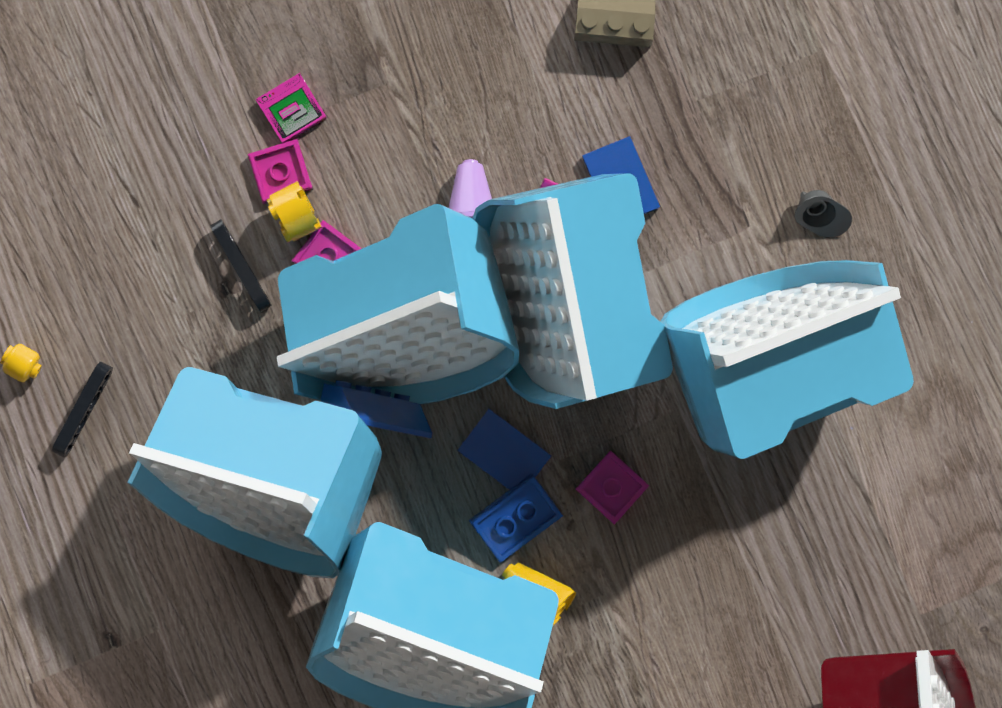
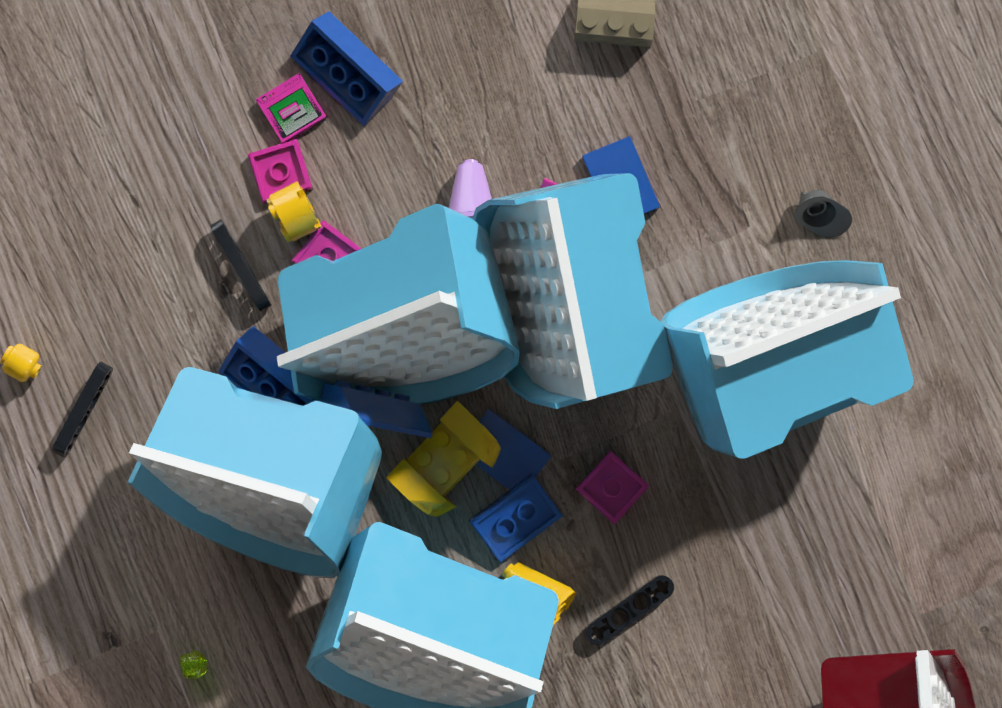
none -> clear neon green piece [180,650,208,680]
none -> blue slope [217,326,320,406]
none -> blue slope [290,11,403,126]
none -> yellow piece [386,401,501,517]
none -> black beam [585,575,674,645]

